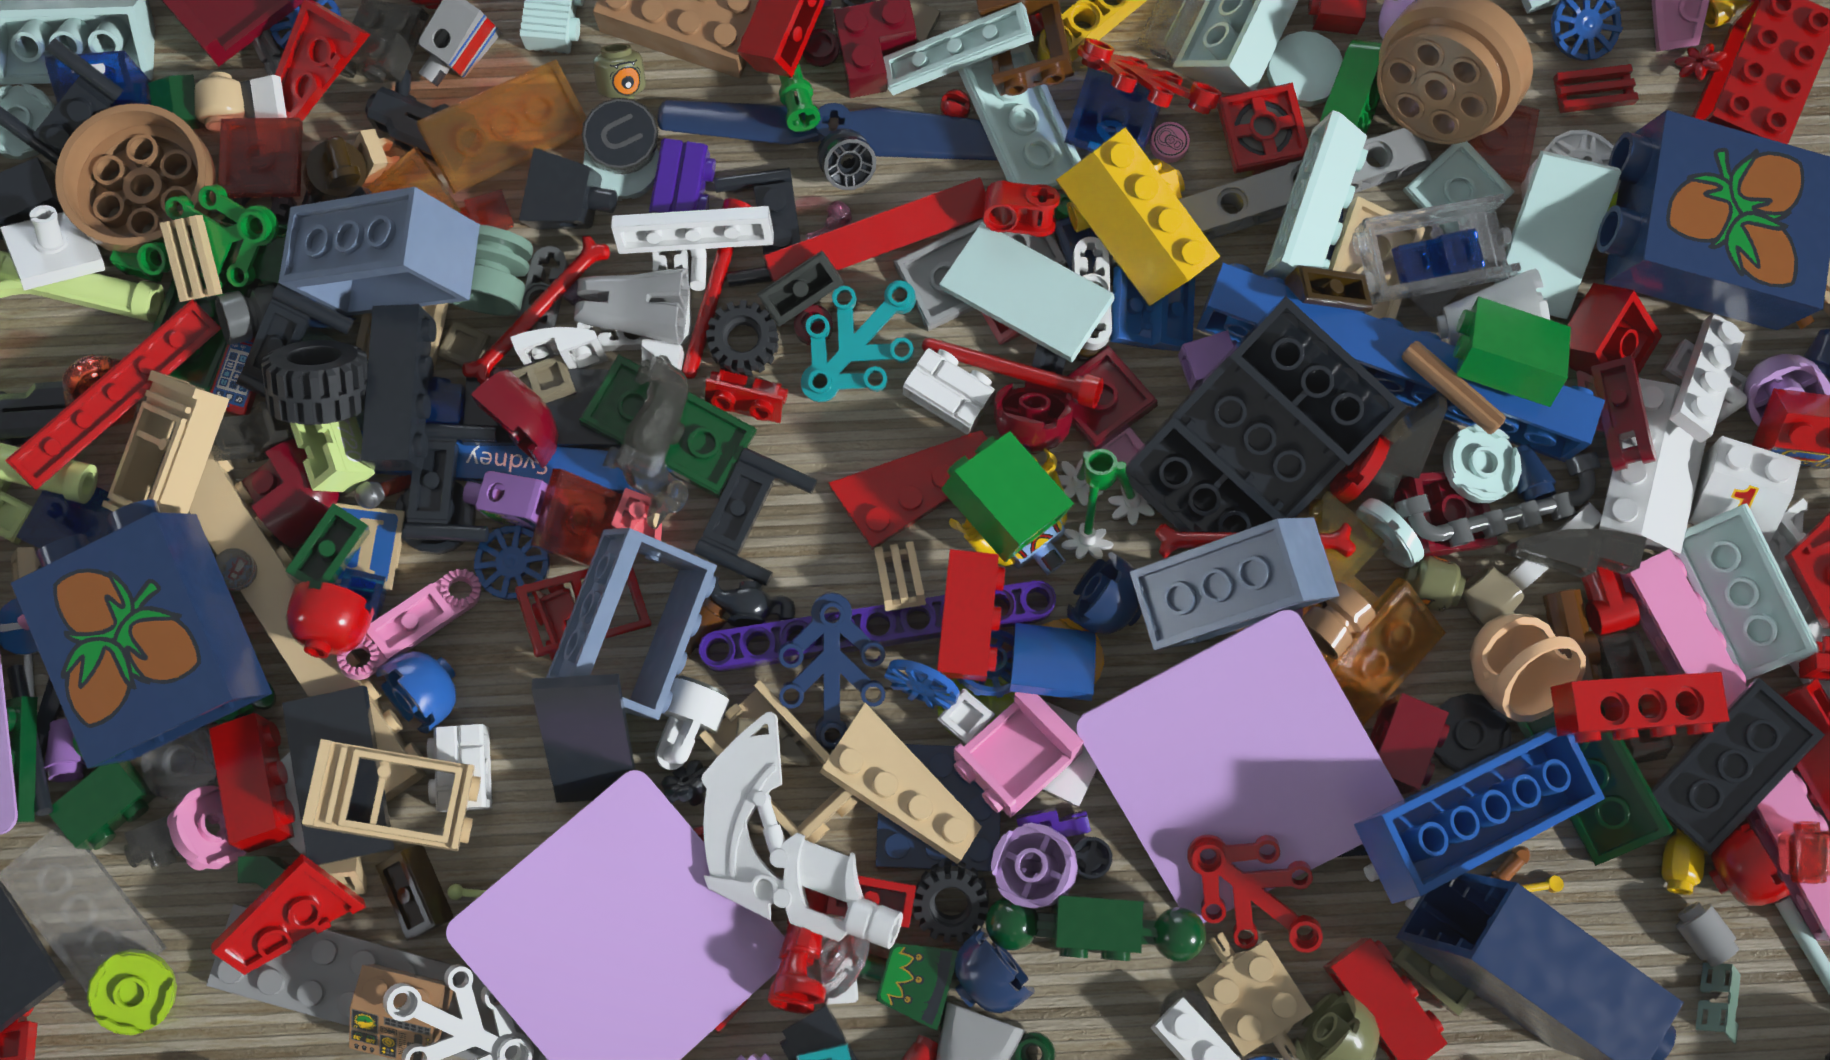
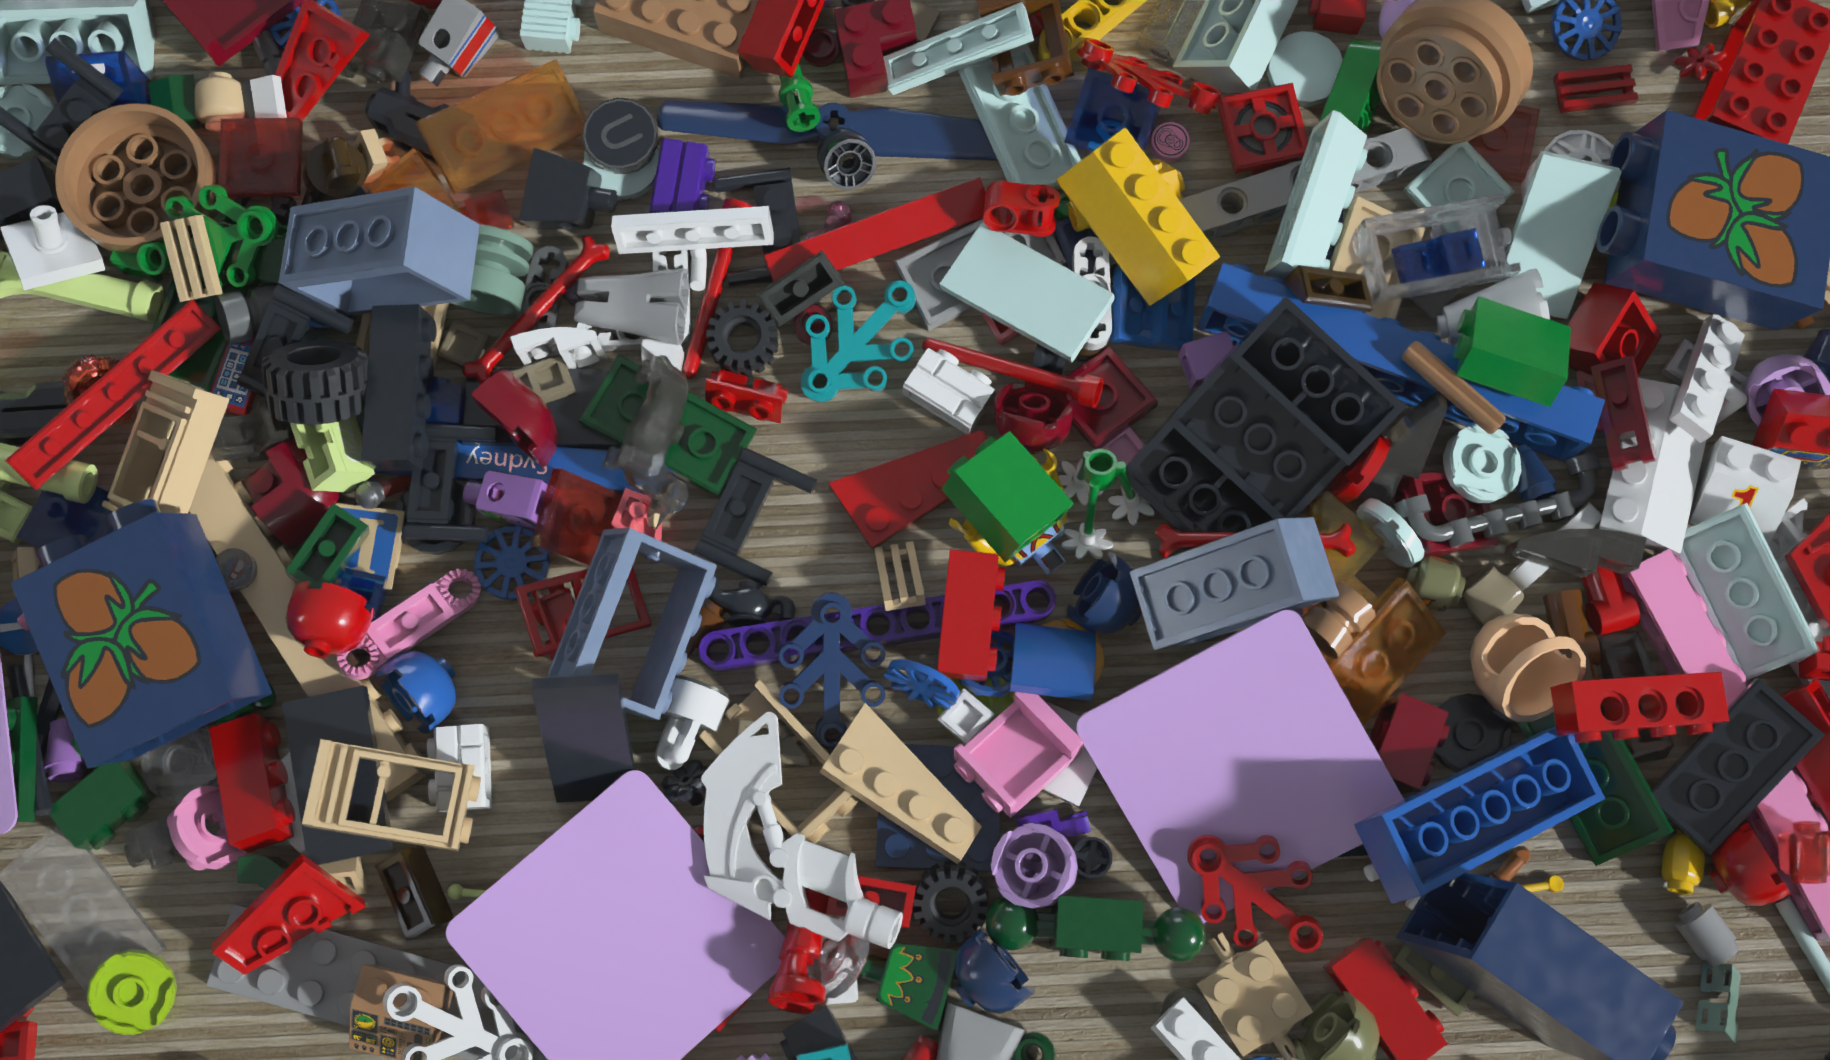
olive head [593,43,646,101] -> none
red hinge [940,89,971,118] -> none

